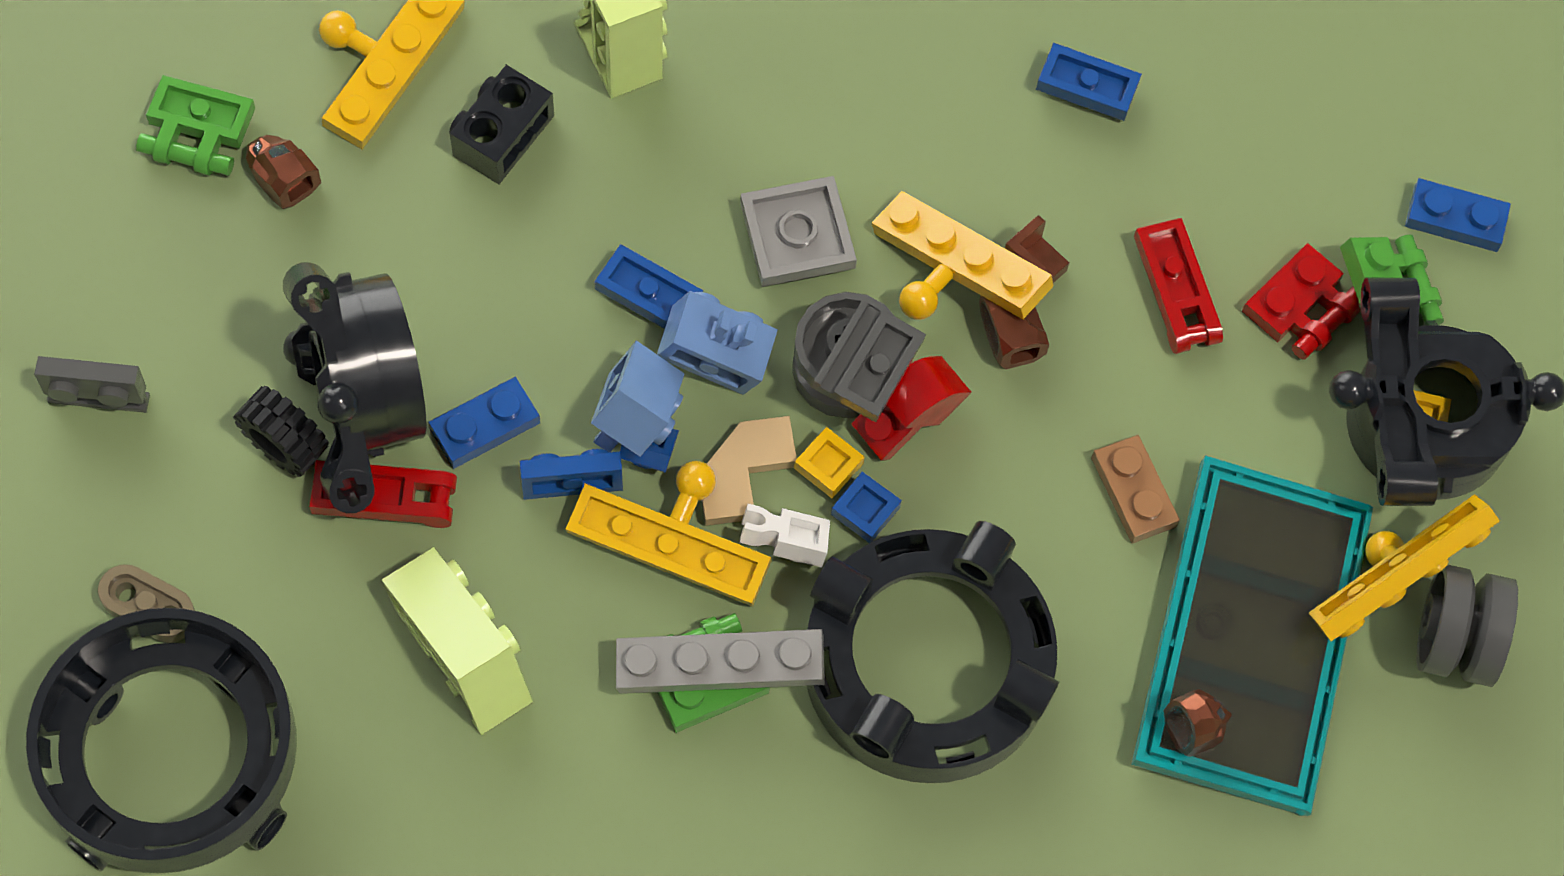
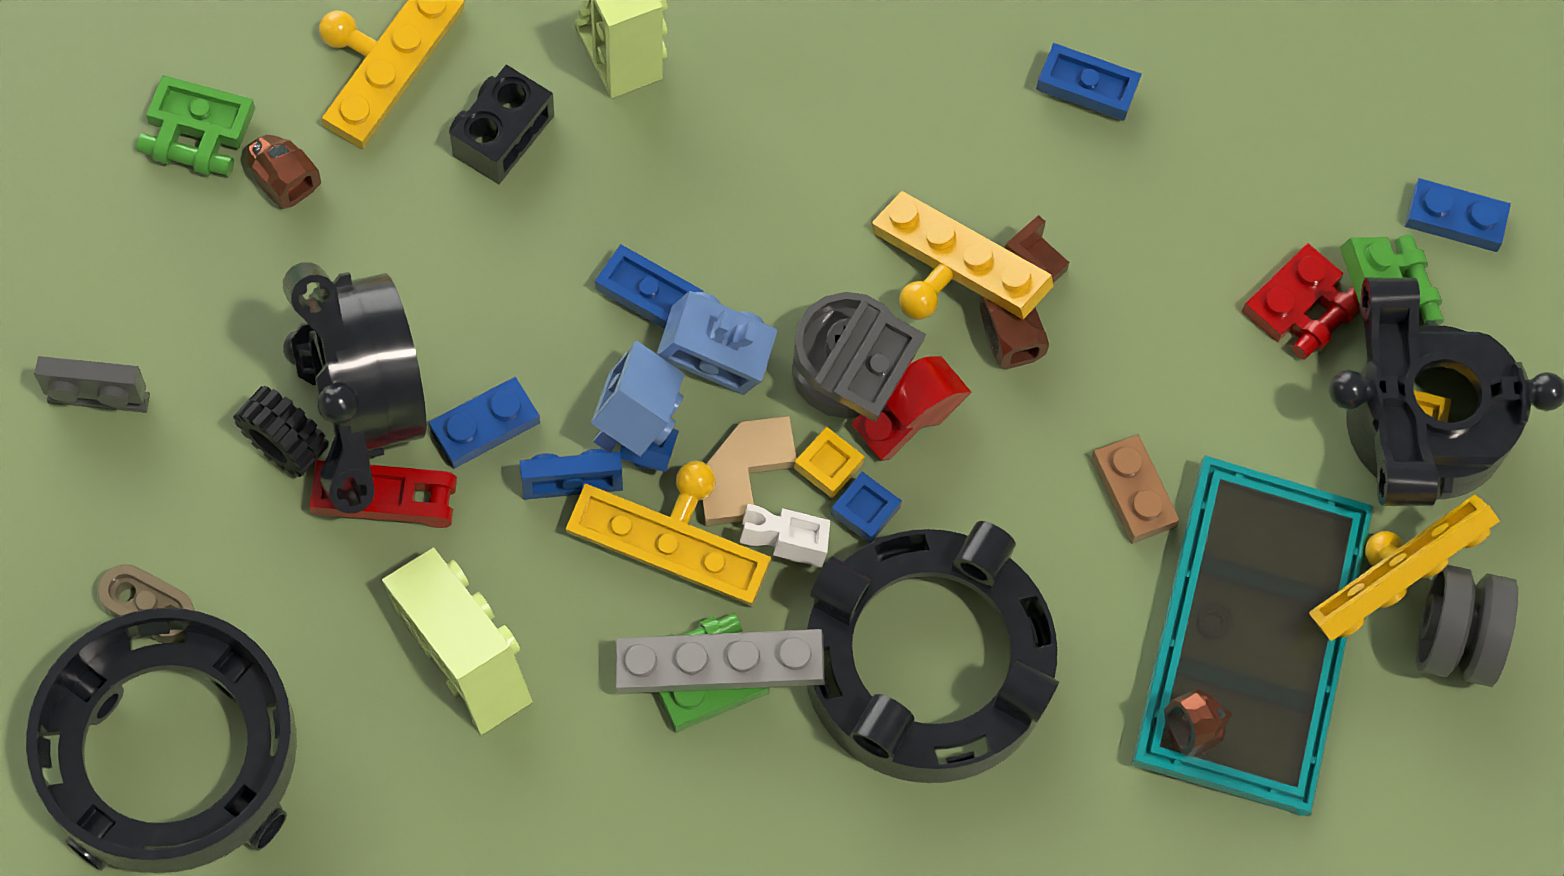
light grey plate [740,176,857,287] -> none
red plate [1134,218,1223,354] -> none

